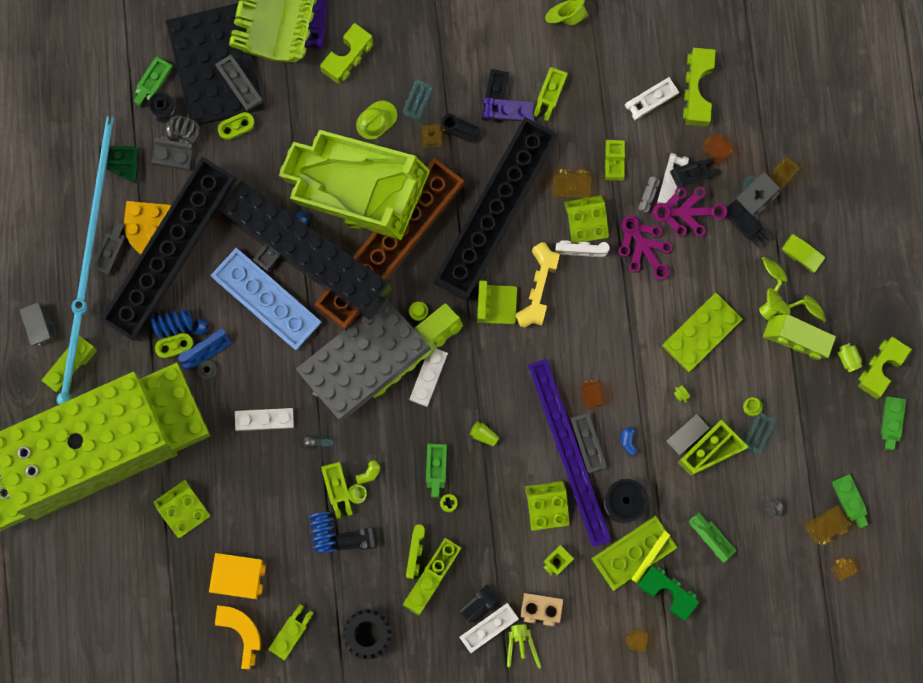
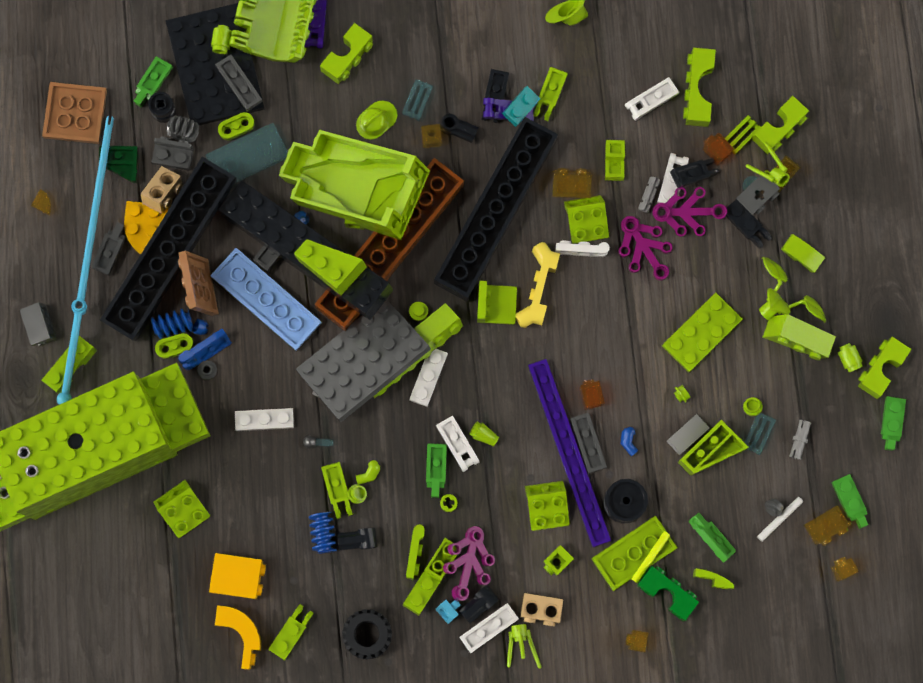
none -> clear yellow tile [31,189,51,215]
none -> medium nougat plate [42,82,107,144]
none -> tan brick [141,166,183,214]
none -> medium nougat plate [178,251,219,316]
none -> clear light blue tile [205,123,288,183]
none -> lime brick [211,25,232,54]
none -> lime wedge [294,239,367,296]
none -> medium azure tile [435,600,461,624]
none -> white plate [436,416,480,472]
none -> magenta plant [443,526,495,601]
none -> teal plate [502,86,540,127]
none -> lime slope [693,569,734,590]
none -> lime tile [722,115,761,155]
none -> lime plant [746,142,790,187]
none -> lime arch [752,96,809,154]
none -> white bar [757,497,803,542]
none -> light grey pin [789,420,812,460]

